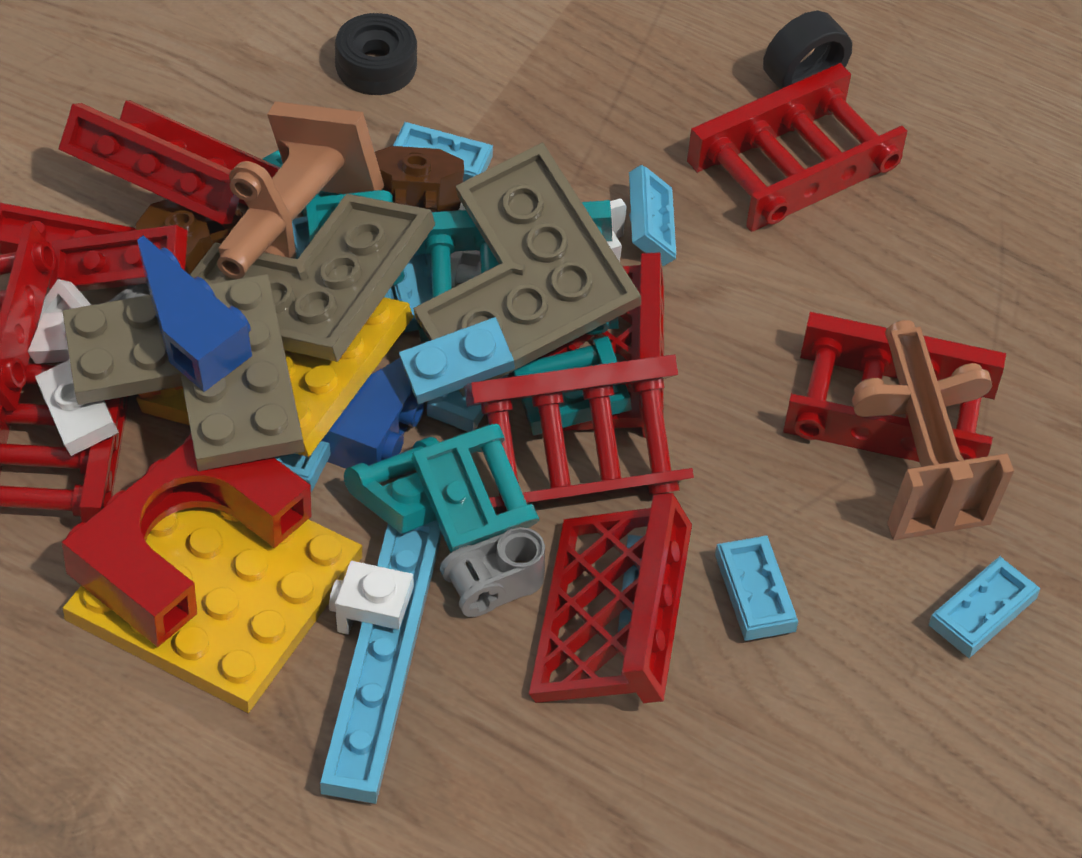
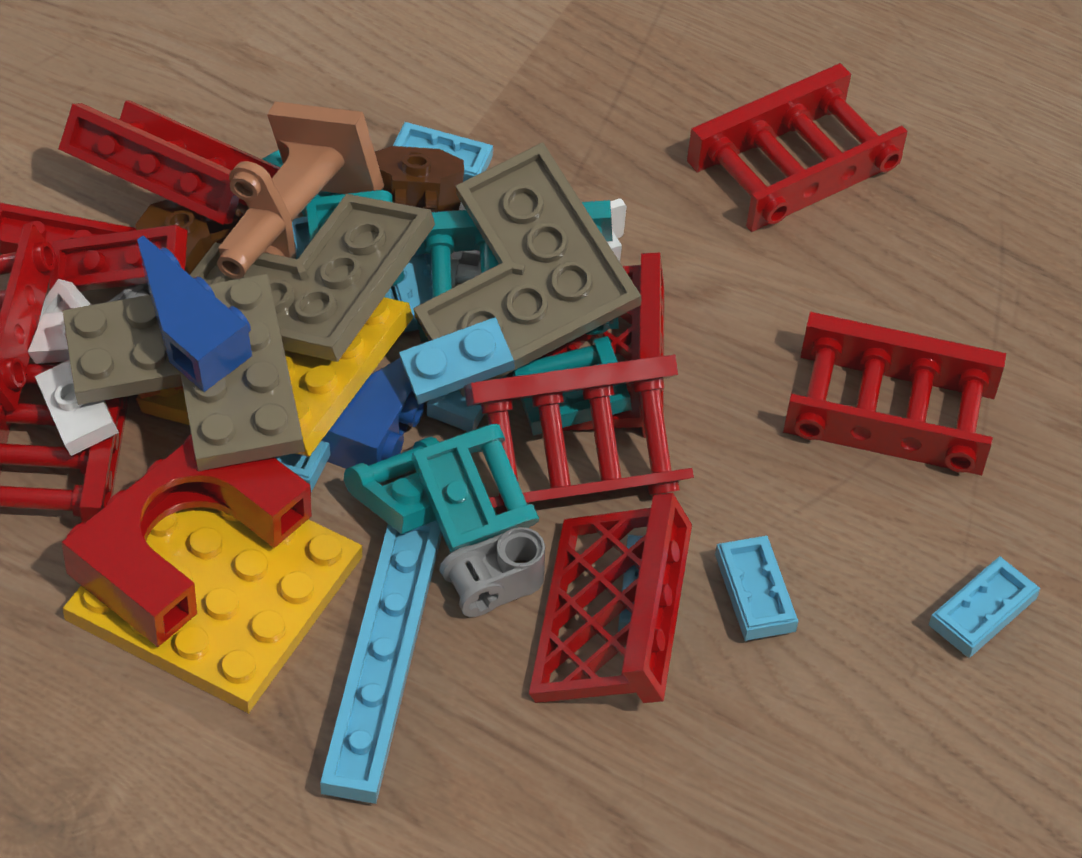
white bracket [329,561,414,634] -> none
black tyre [335,13,417,95] -> none
medium azure plate [629,165,676,266] -> none
black tyre [763,10,852,89] -> none
nougat piece [852,320,1014,540] -> none

